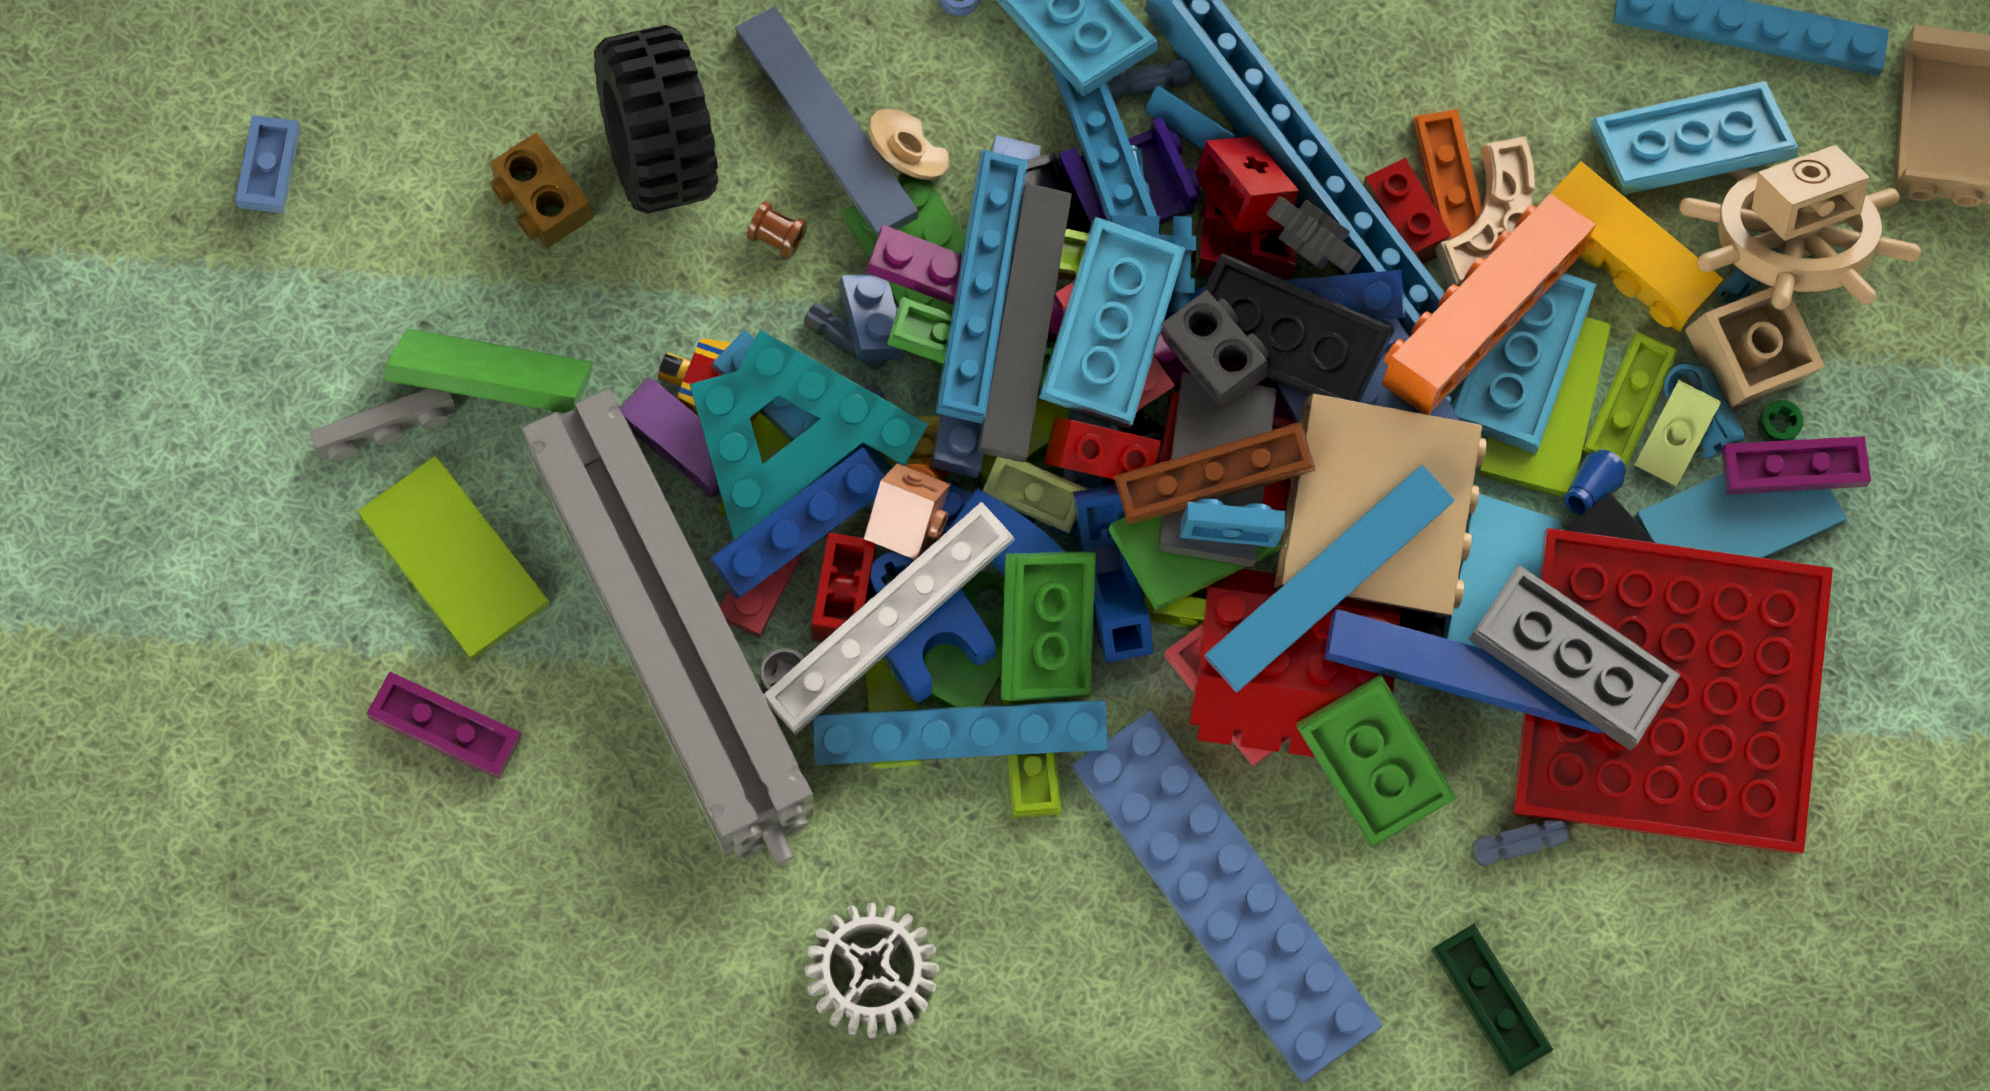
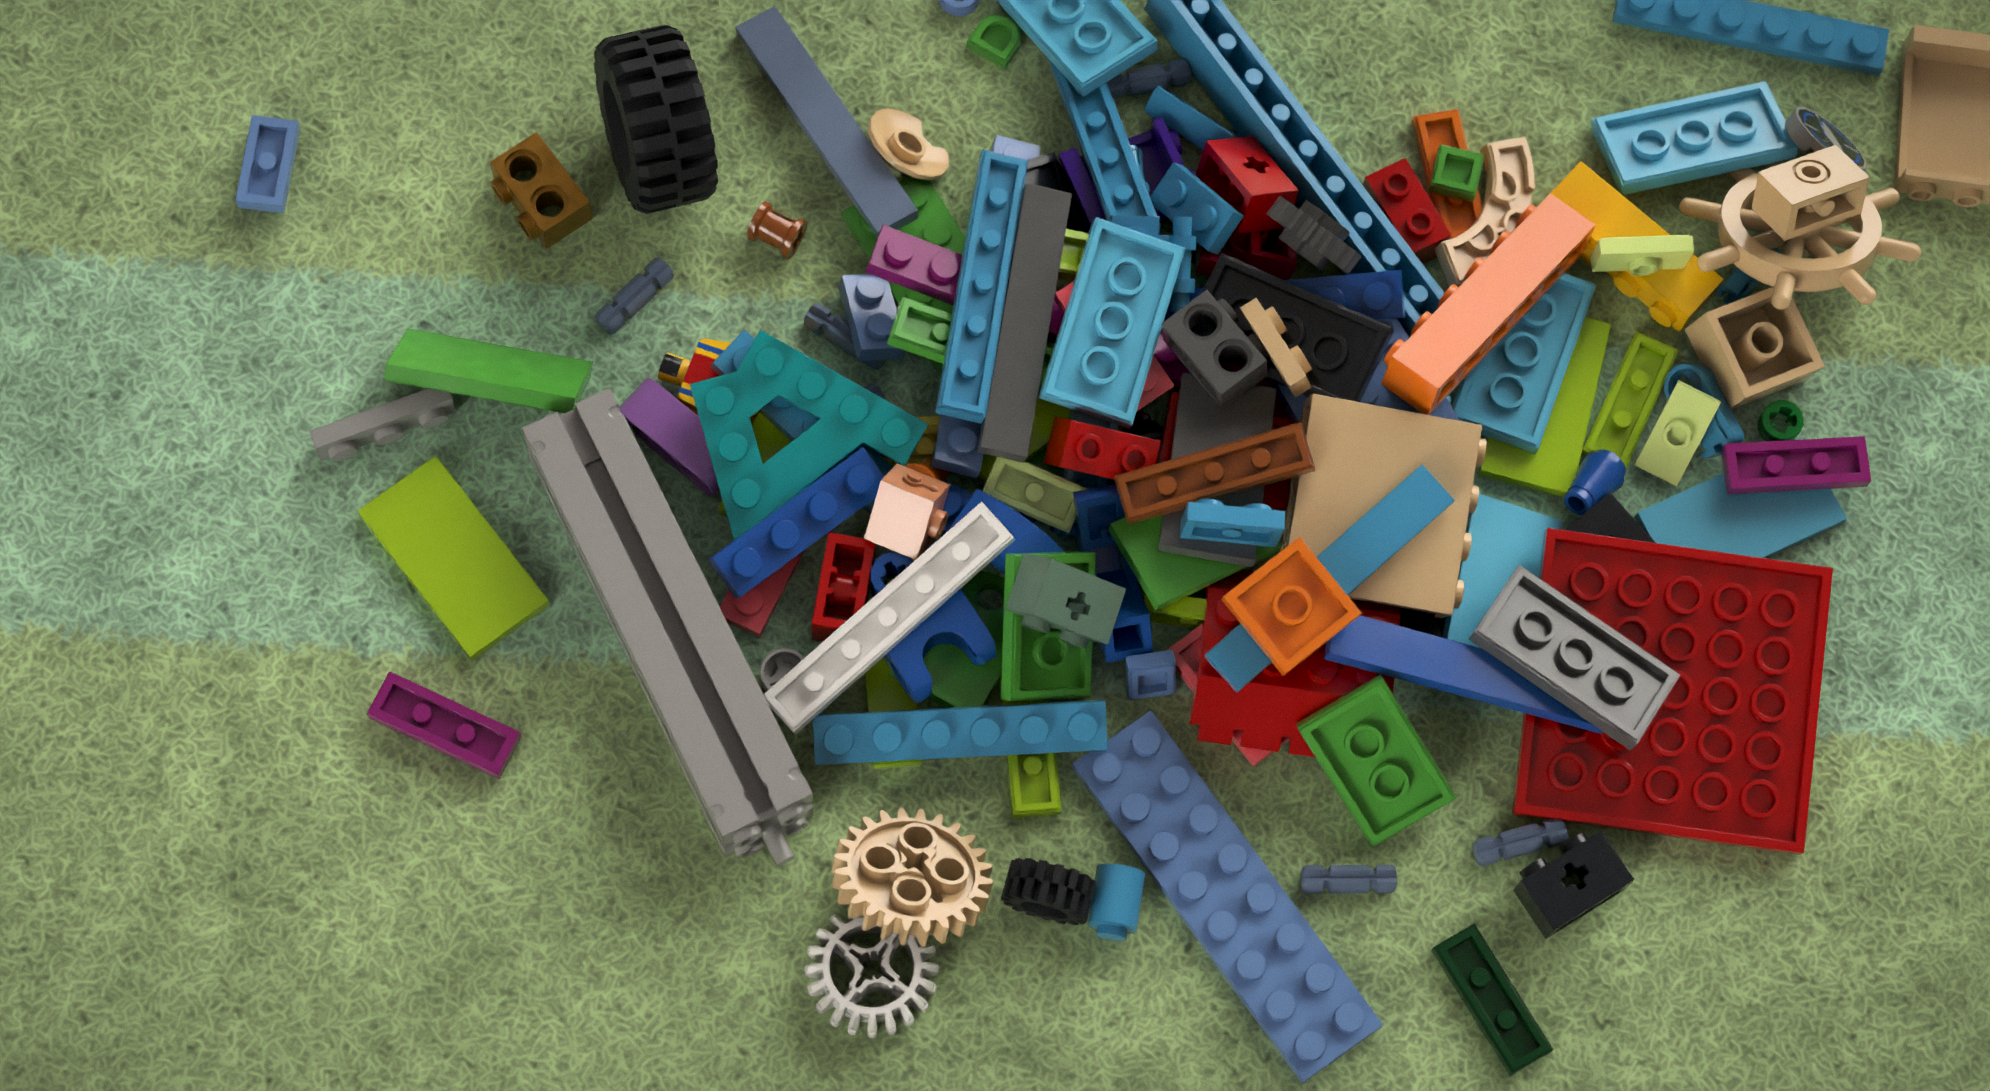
none -> sand blue axle [595,257,674,335]
none -> tan gear [831,807,993,946]
none -> bright green tile [966,14,1021,69]
none -> black tyre [1001,858,1097,925]
none -> sand green brick [1005,554,1126,648]
none -> dark azure brick [1088,864,1145,941]
none -> medium blue tile [1125,650,1176,700]
none -> dark azure plate [1150,162,1243,255]
none -> orange plate [1221,537,1362,676]
none -> tan plate [1240,298,1312,398]
none -> sand blue axle [1300,865,1397,894]
none -> bright green tile [1428,144,1485,202]
none -> black brick [1513,831,1635,939]
none -> yellowish green plate [1590,235,1694,276]
none -> tile [1785,107,1867,171]

